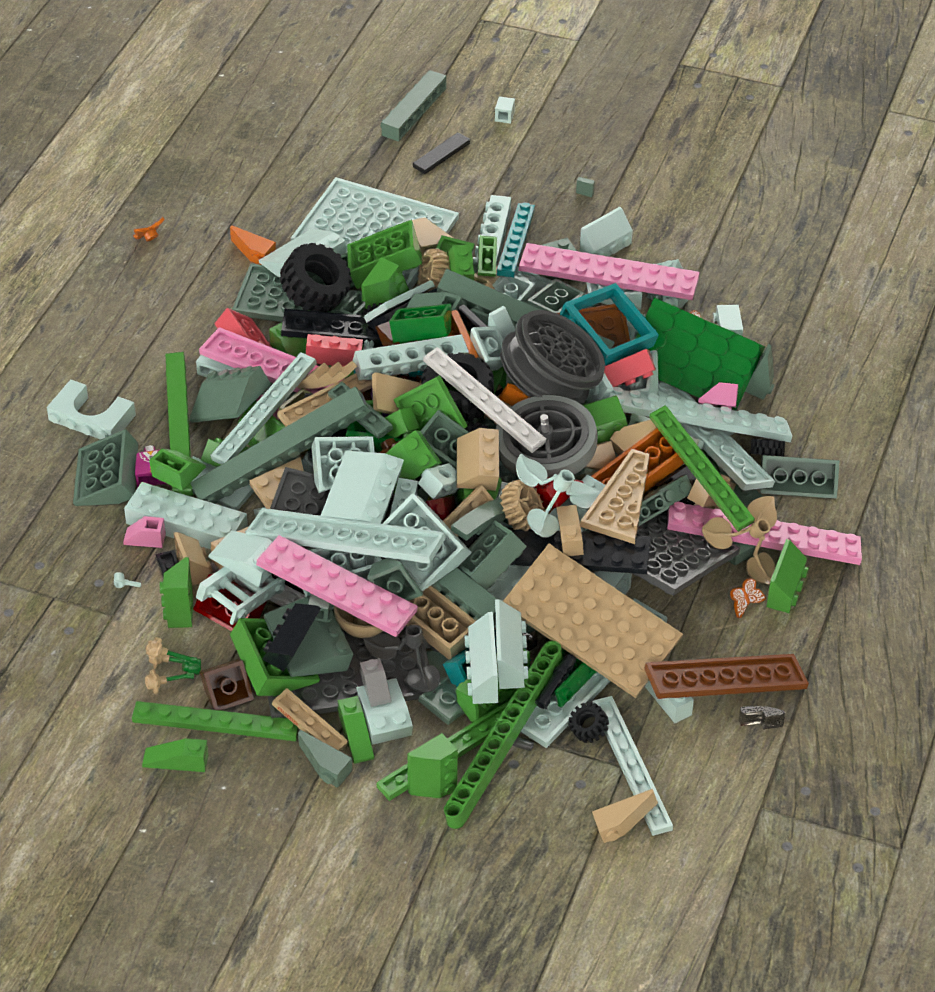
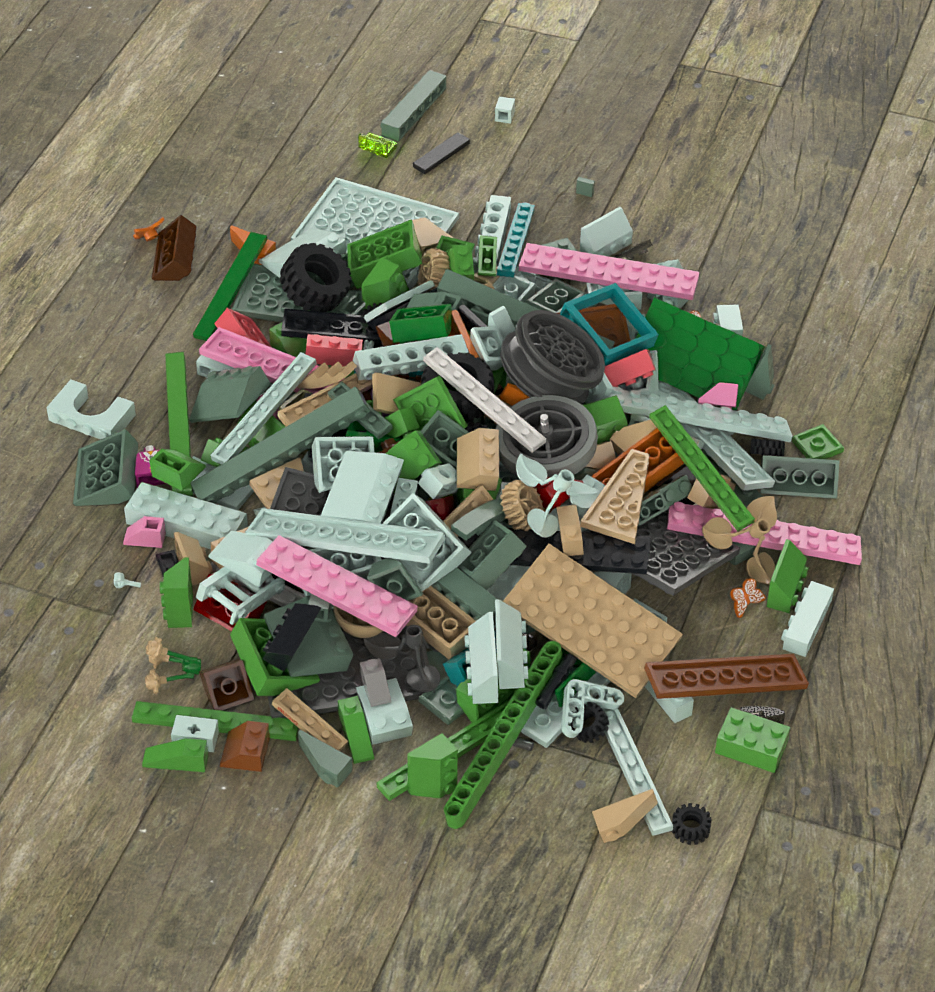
none -> reddish brown slope [152,215,197,281]
none -> light aqua brick [171,715,219,752]
none -> green tile [193,232,267,341]
none -> dark orange slope [220,721,270,772]
none -> clear neon green bracket [358,132,397,158]
none -> light aqua beam [561,679,624,738]
none -> clear smoke plate [615,239,653,260]
none -> black tyre [672,803,712,845]
none -> bright green brick [715,707,790,773]
none -> light aqua brick [781,581,834,657]
none -> bright green tile [791,424,844,459]

